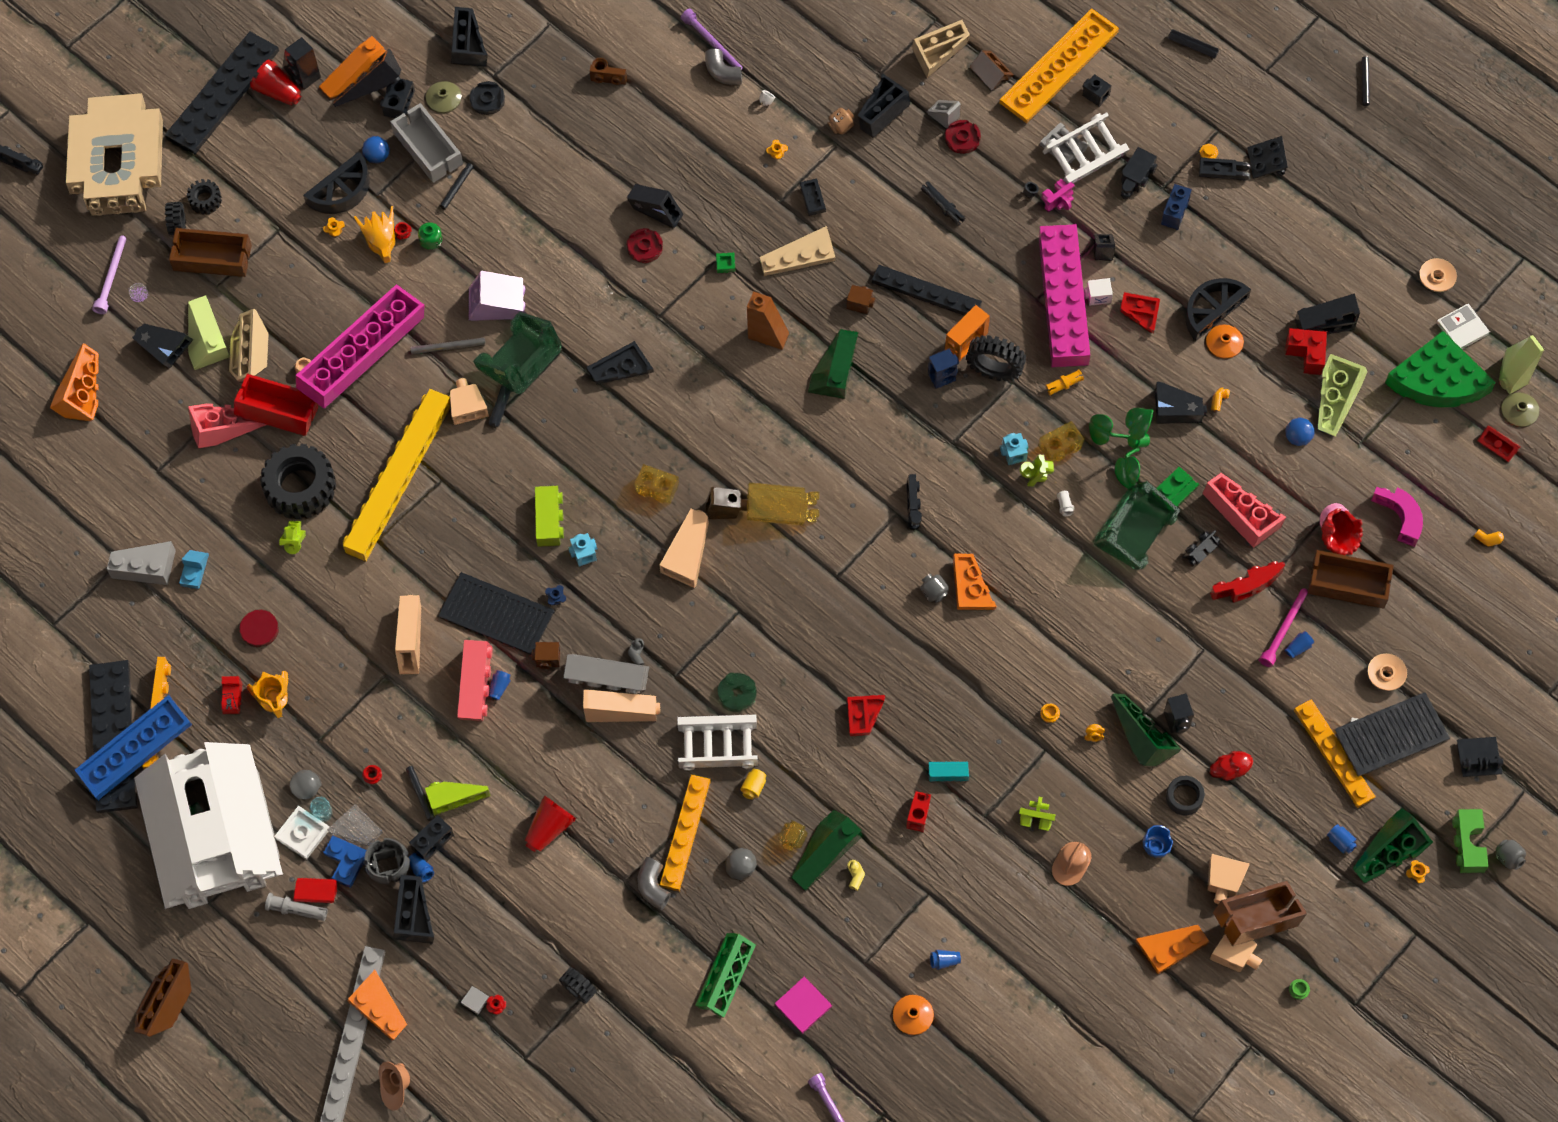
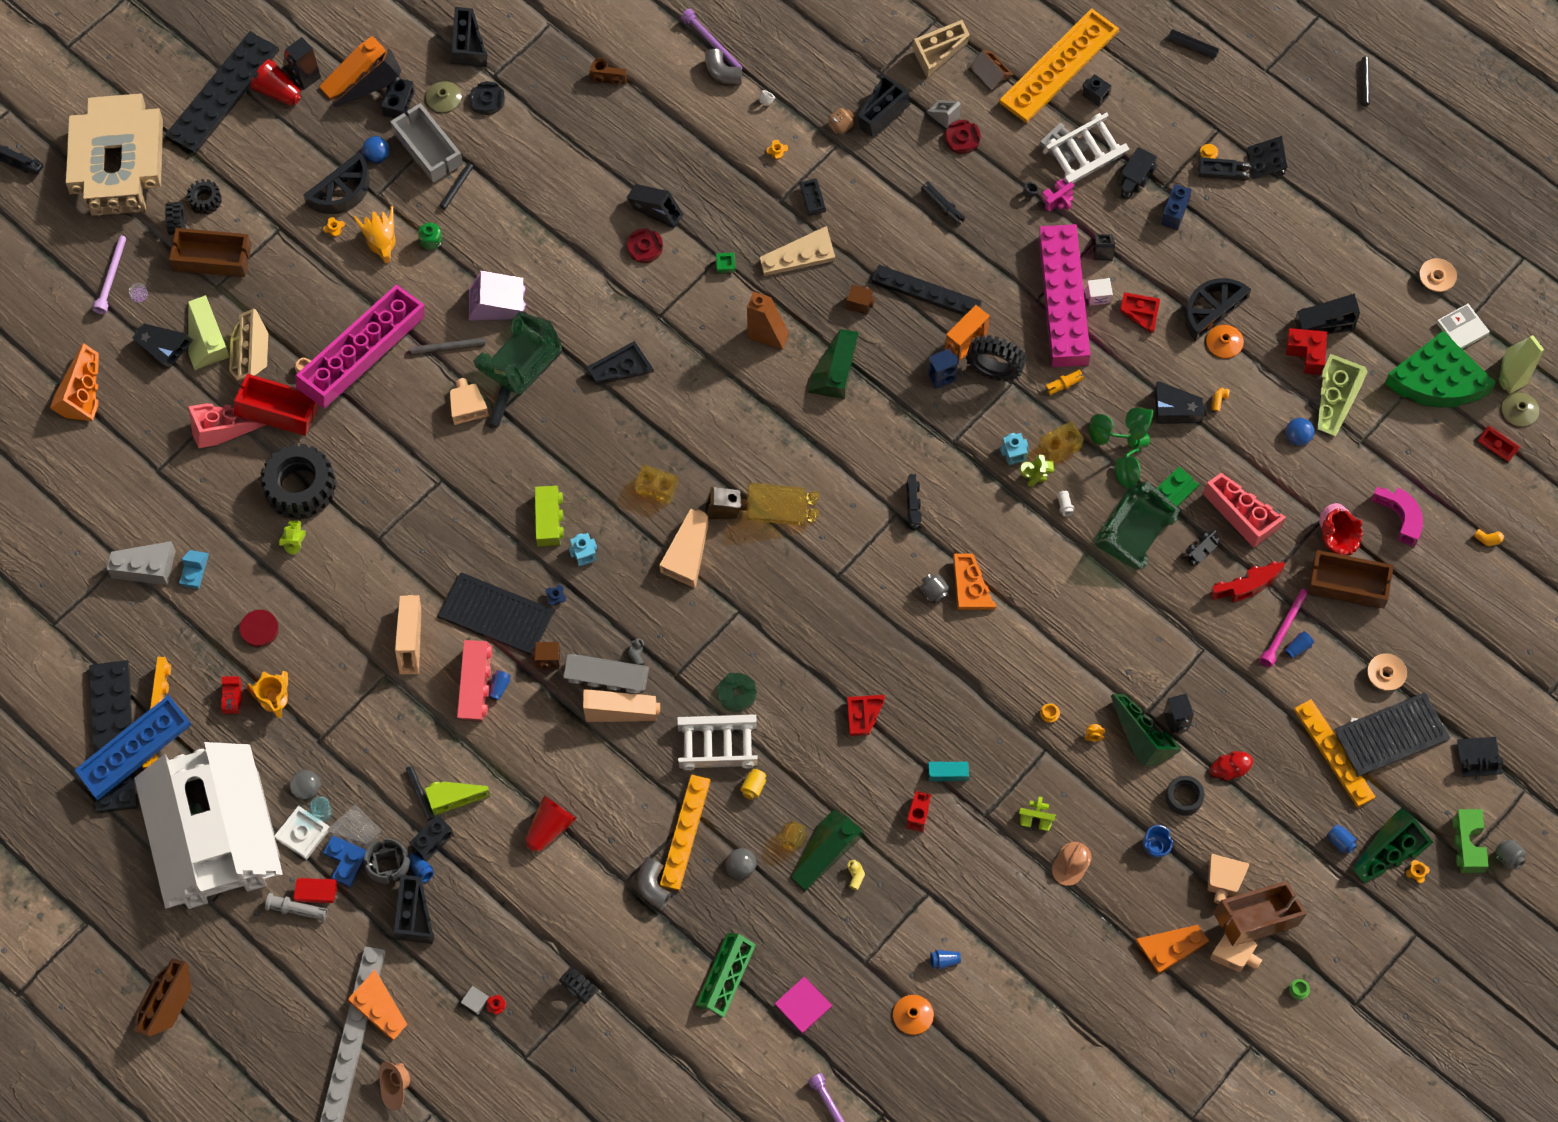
yellow brick [343,389,451,561] -> none
red plate [362,765,382,784] -> none
red plate [394,222,412,239] -> none

